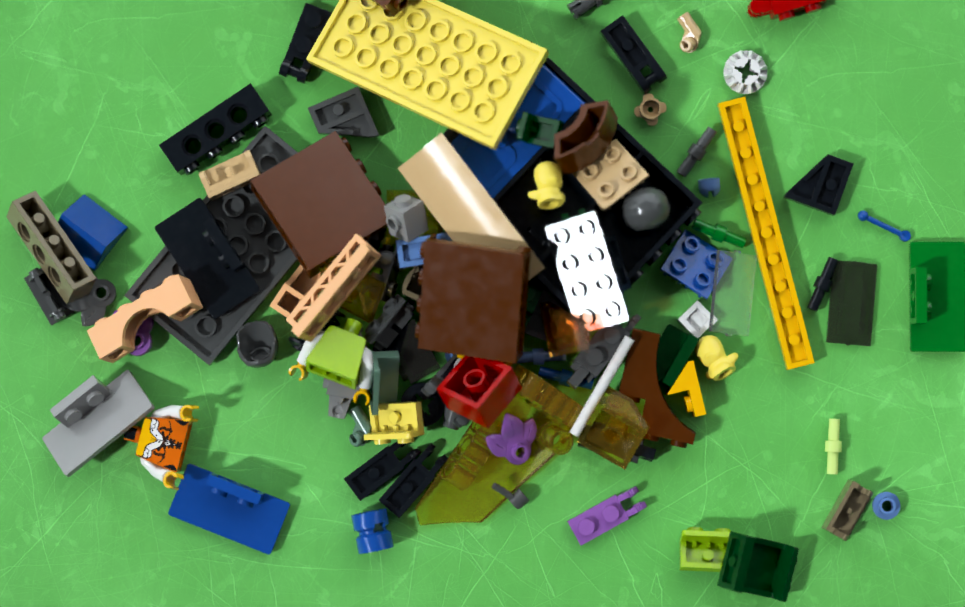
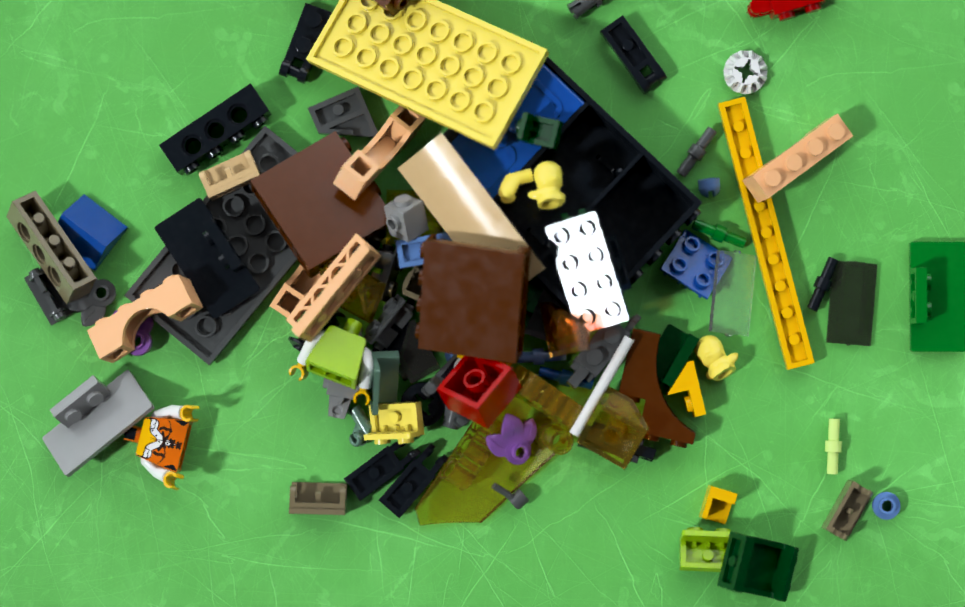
blue bracket [168,464,290,554] -> none
dark grey hair [236,320,279,368] -> none
blue wheel [351,508,394,554] -> none
reddish brown brick [554,100,618,175] -> none
medium lavender hinge [567,486,647,545] -> none
tan hinge [572,139,649,211] -> none
dark grey hair [620,187,670,231] -> none
tan plate [634,93,667,126] -> none
tan arm [677,12,701,53] -> none
white tile [677,300,717,338] -> none
black wing [784,154,853,216] -> none
blue hinge [858,210,911,241] -> none
none -> dark tan hinge [289,482,347,515]
none -> light nougat arch [333,106,426,201]
none -> light yellow arm [498,168,534,204]
none -> yellow panel [699,485,738,524]
none -> light nougat arch [742,113,853,203]

